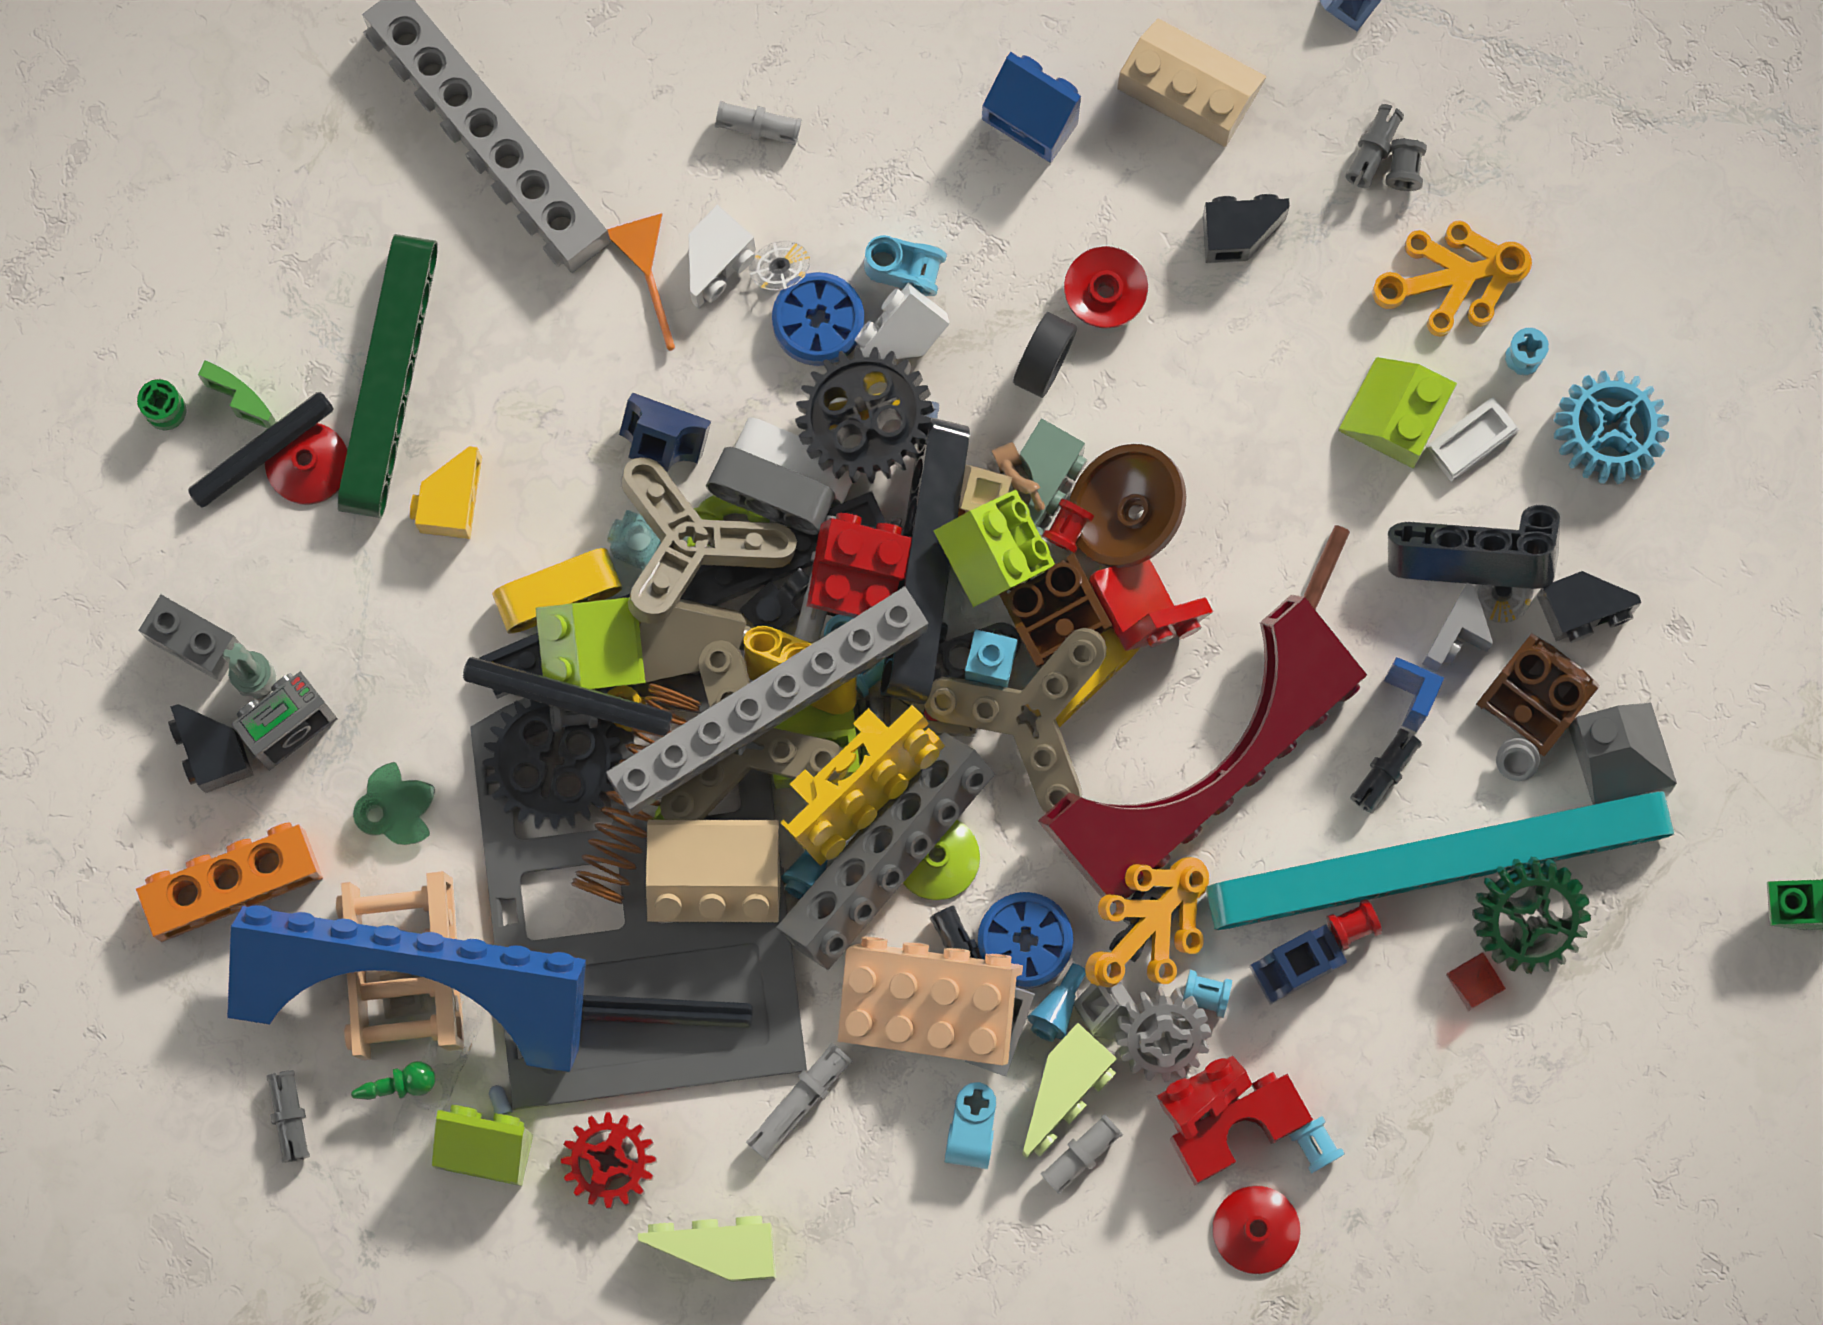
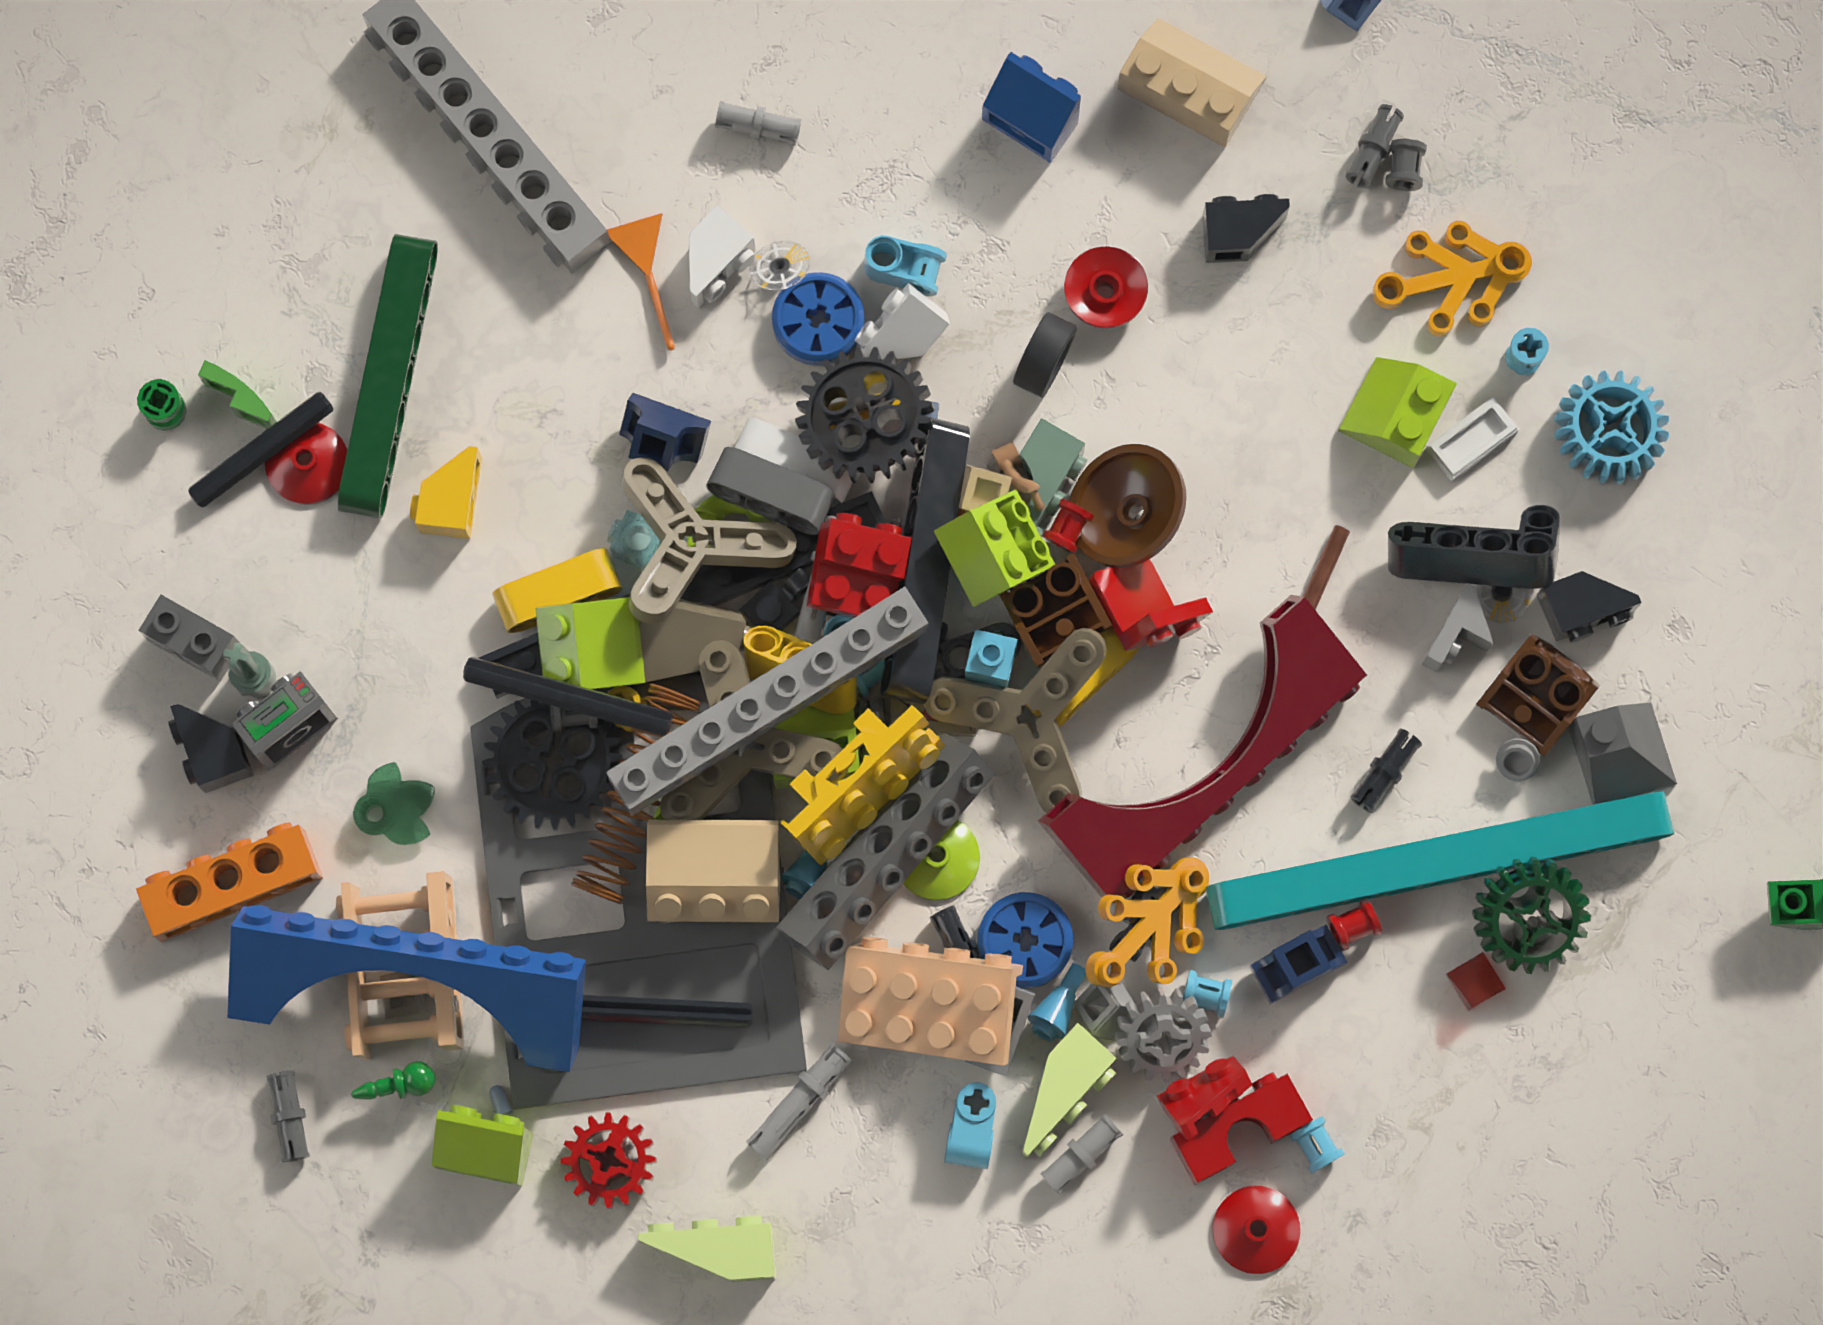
blue panel [1384,657,1444,732] -> none

